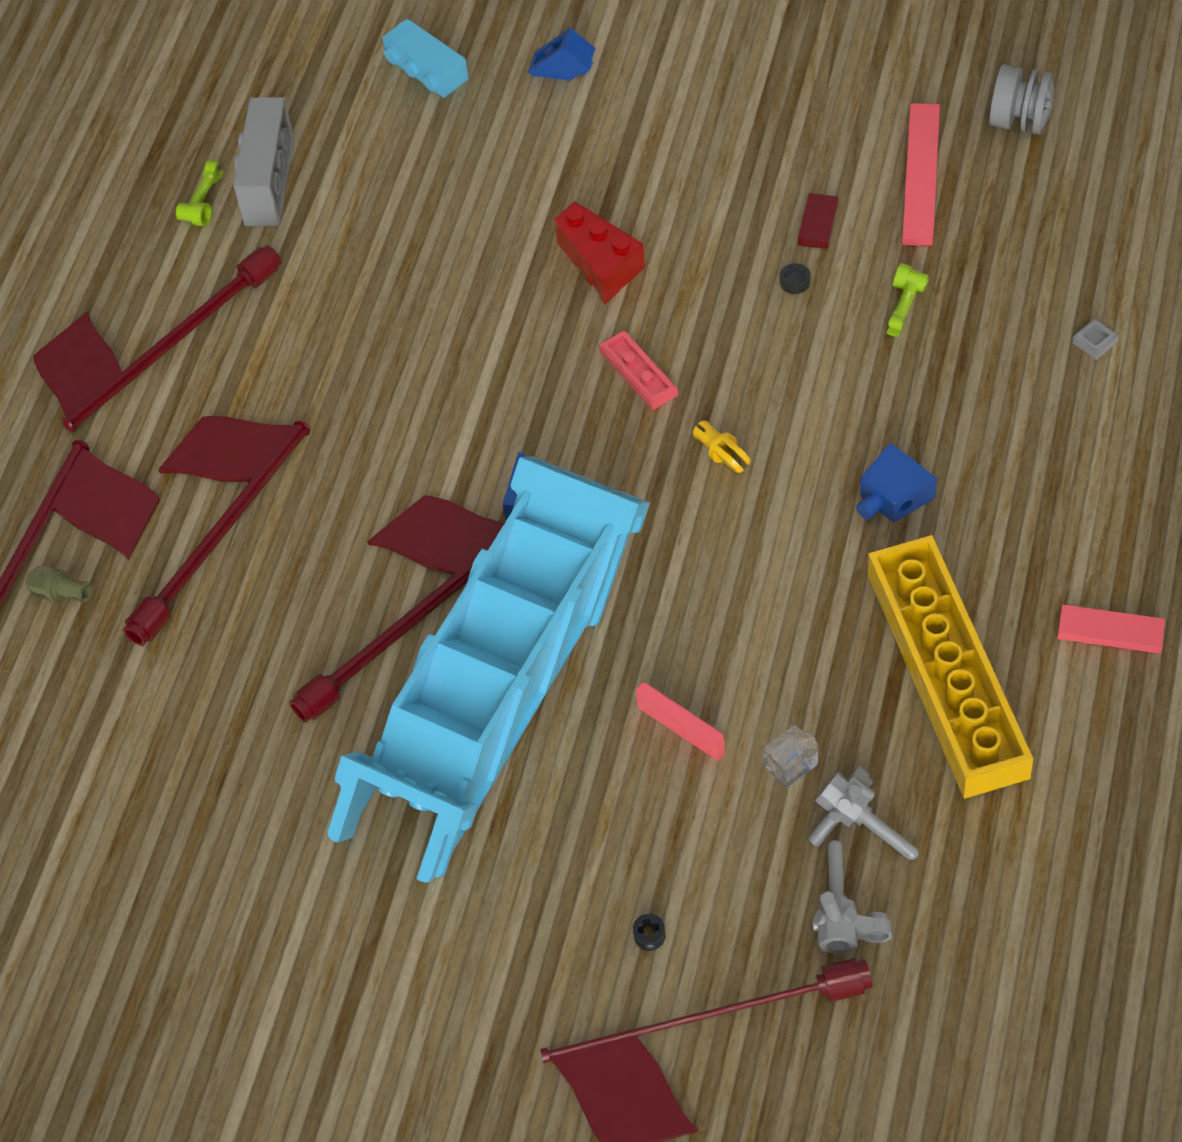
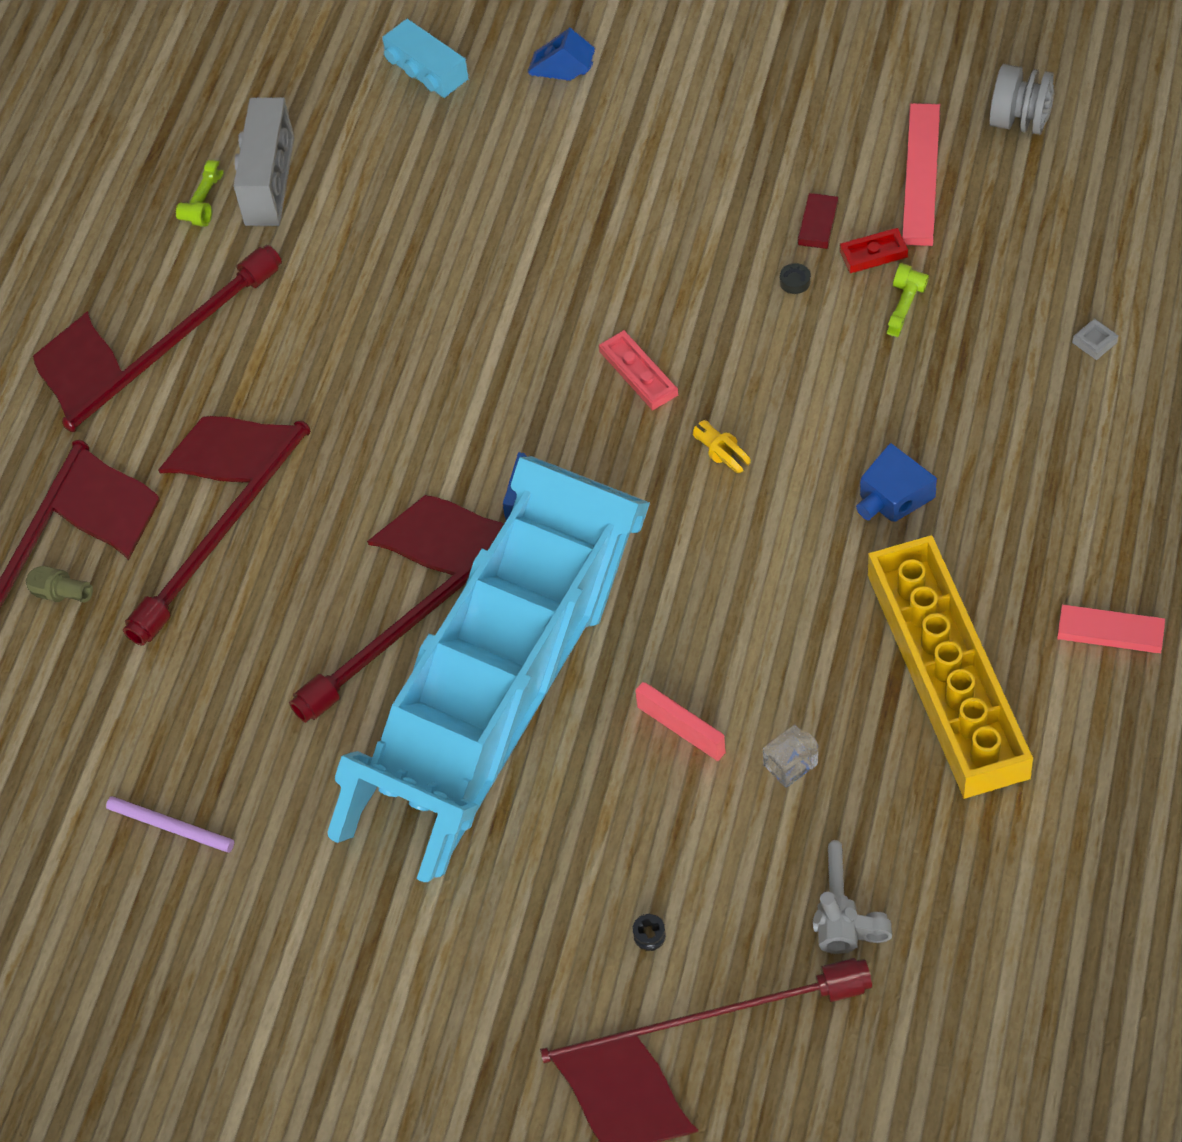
red wedge [554,201,645,304] -> none
light grey piece [808,765,919,860] -> none
none -> lavender bar [106,796,234,853]
none -> red plate [840,228,908,274]

